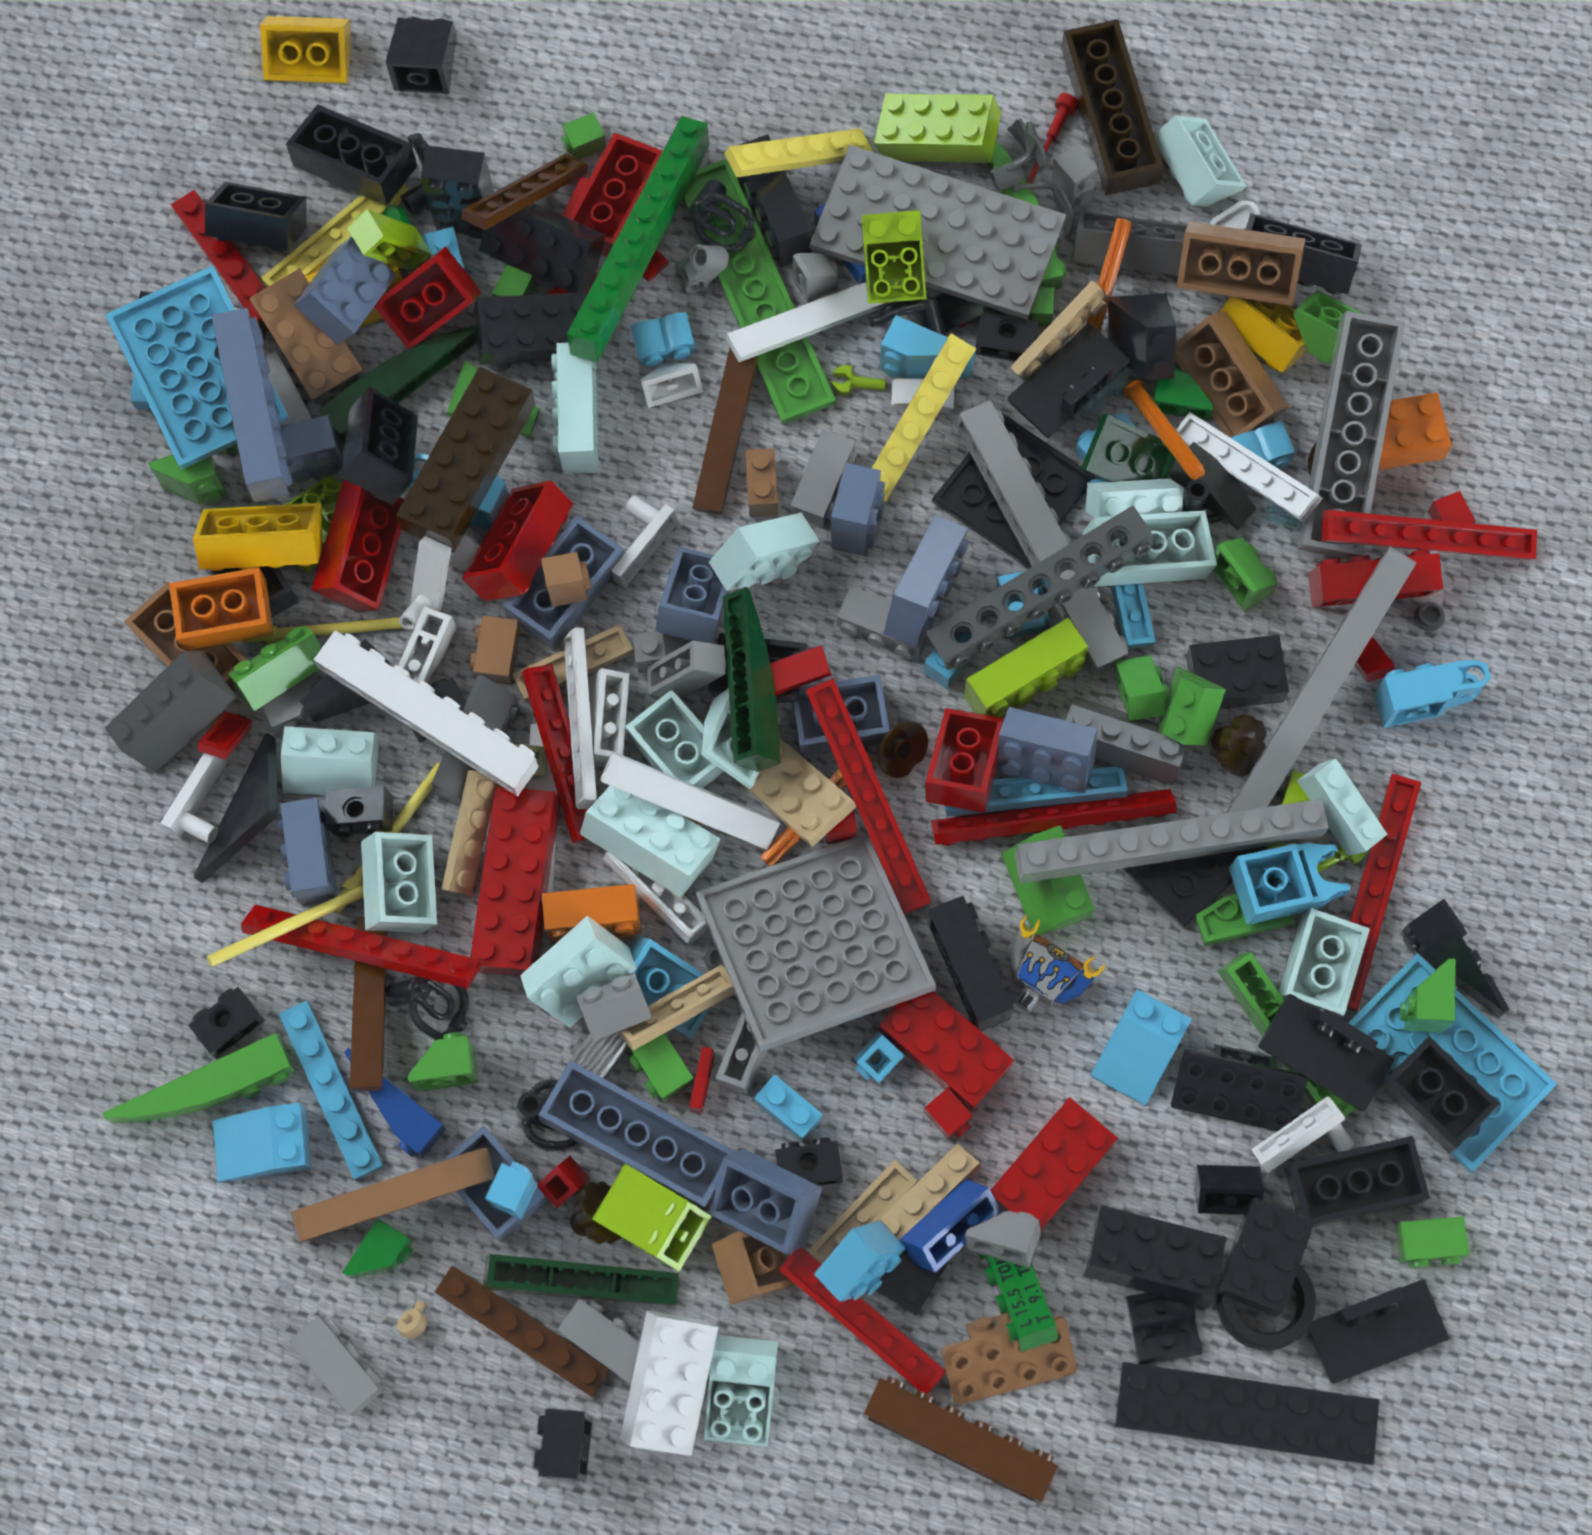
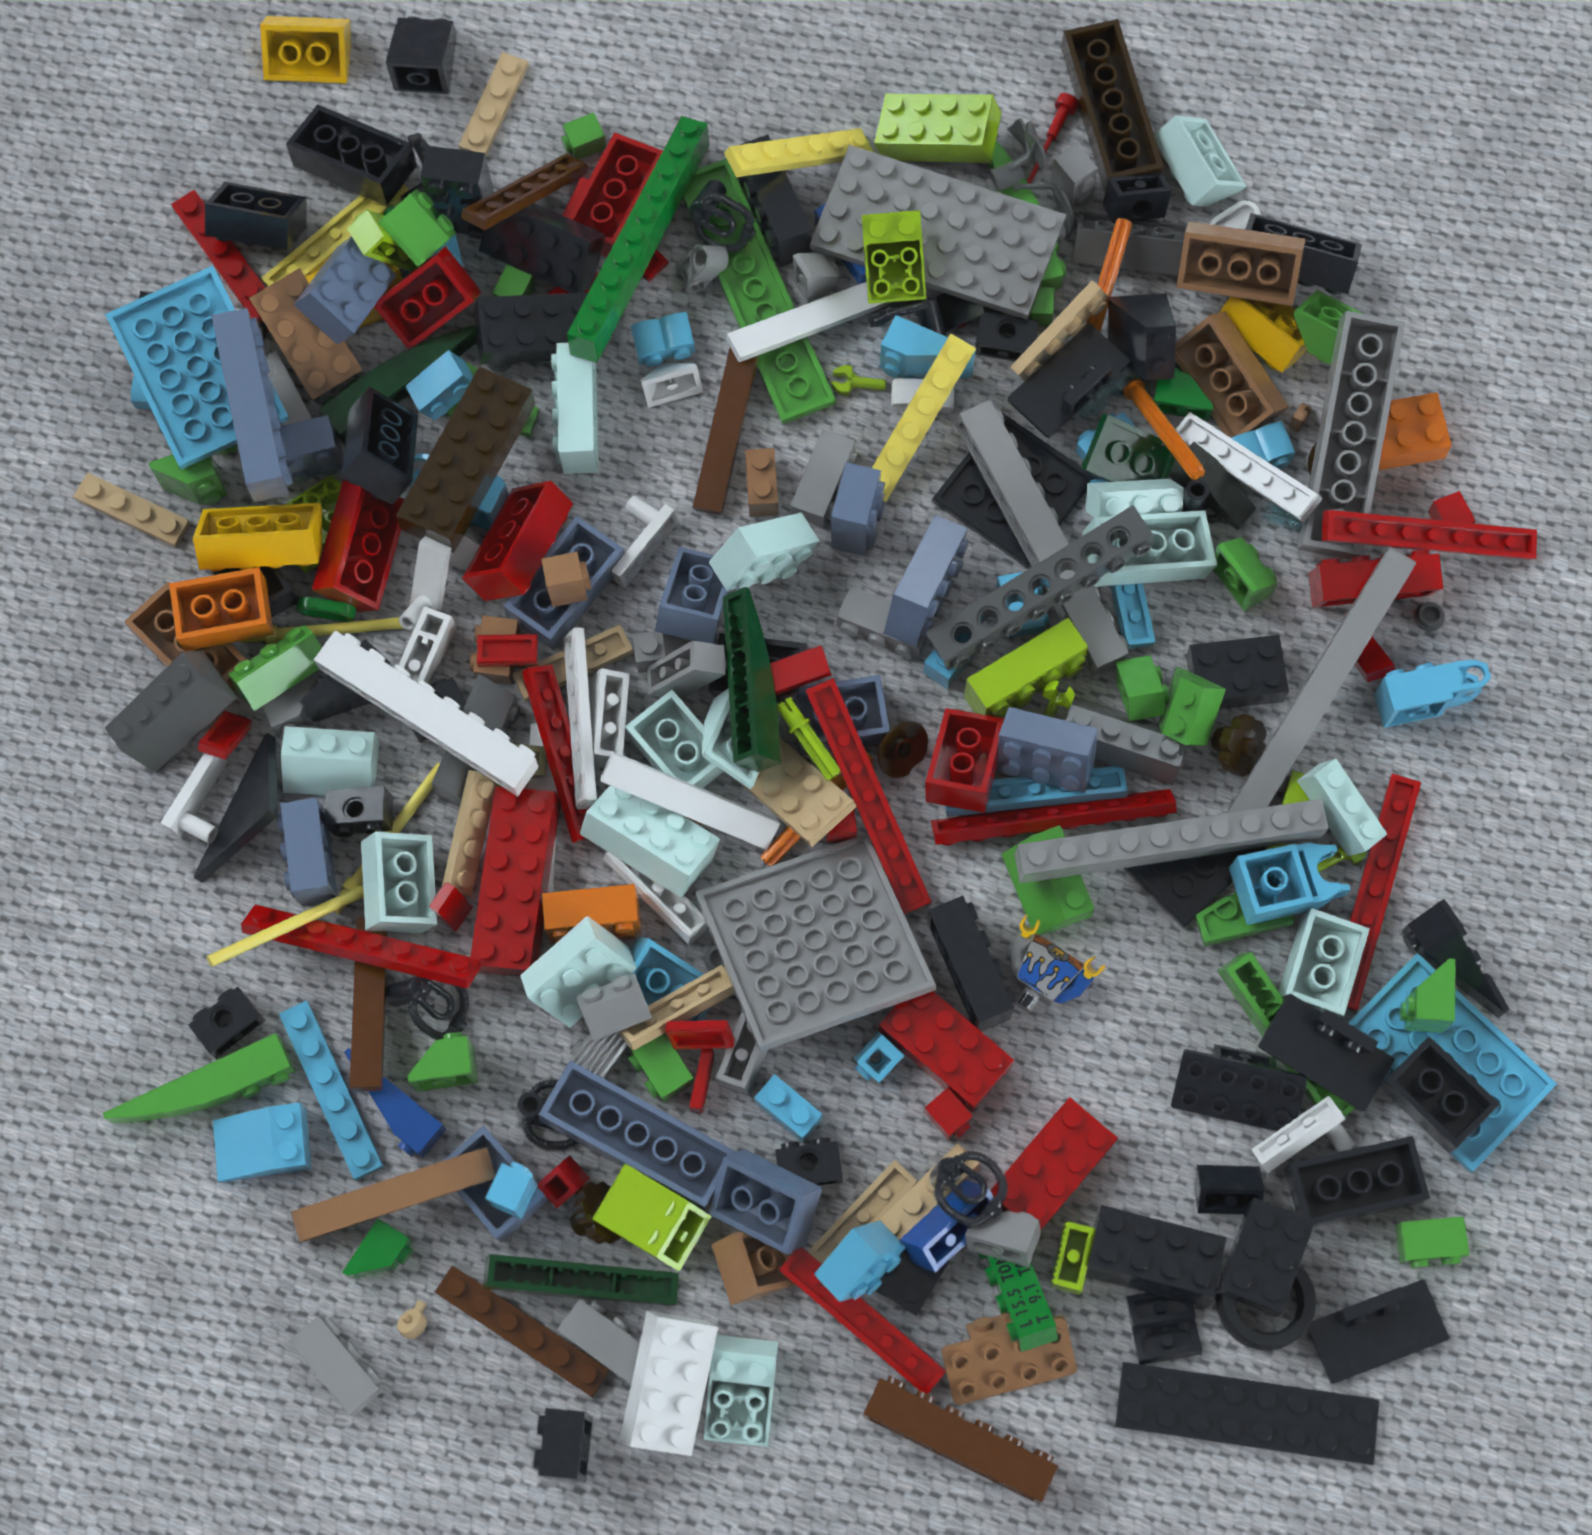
medium azure slope [1090,989,1192,1106] -> none
none -> tan plate [73,472,191,548]
none -> green tile [296,597,356,622]
none -> bright green slope [378,189,456,267]
none -> medium azure brick [405,350,474,421]
none -> red tile [429,882,473,932]
none -> tan plate [458,52,529,157]
none -> red tile [477,634,538,667]
none -> red tile [665,1020,735,1049]
none -> lime axle [777,697,841,781]
none -> black piece [929,1151,1008,1227]
none -> lime bar [1042,681,1075,718]
none -> lime brick [1049,1221,1096,1295]
none -> black brick [1103,172,1172,223]
none -> medium nougat tile [1289,402,1312,432]

